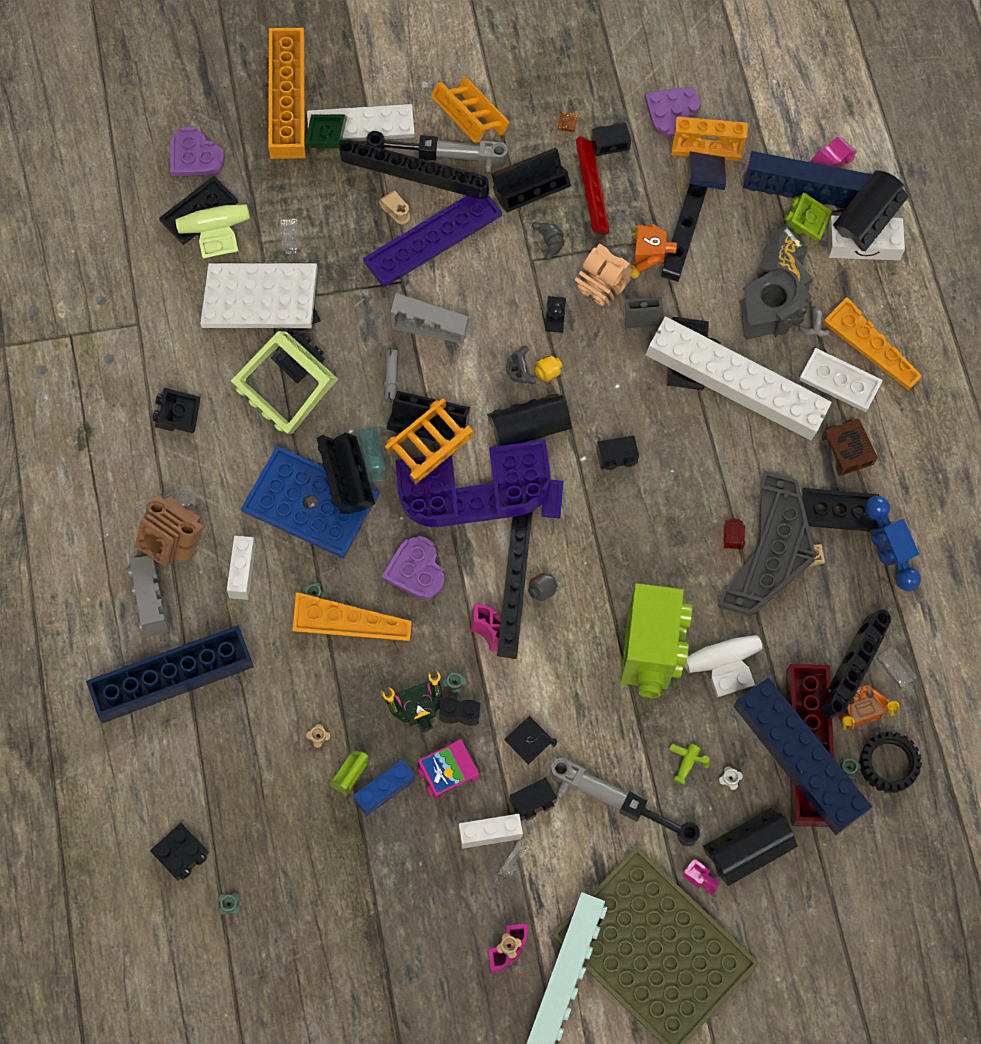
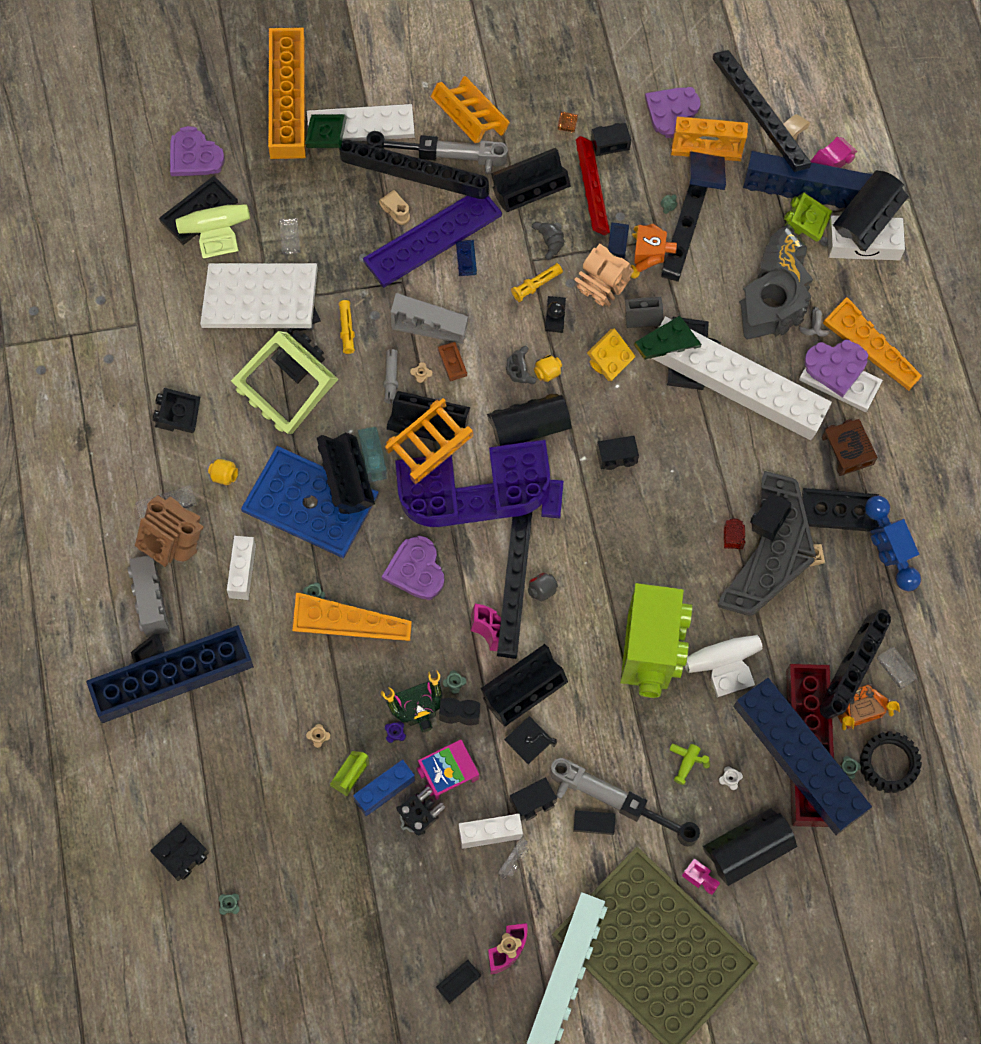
none -> black tile [131,634,165,663]
none -> yellow head [208,459,238,486]
none -> yellow pin [339,300,355,354]
none -> dark purple plate [385,722,406,743]
none -> black piece [396,787,445,836]
none -> tan plate [410,362,432,383]
none -> black tile [436,960,481,1004]
none -> dark orange plate [438,342,467,381]
none -> clear blue plate [456,240,477,276]
none -> black brick [480,644,568,727]
none -> yellow pin [511,263,563,302]
none -> black tile [573,810,616,835]
none -> yellow plate [587,328,636,381]
none -> dark blue tile [608,222,629,259]
none -> dark green wing [634,316,702,360]
none -> sand green plate [660,194,678,214]
none -> black plate [712,50,811,172]
none -> black brick [750,493,791,541]
none -> tan slope [783,114,810,140]
none -> medium lavender plate [804,340,868,398]

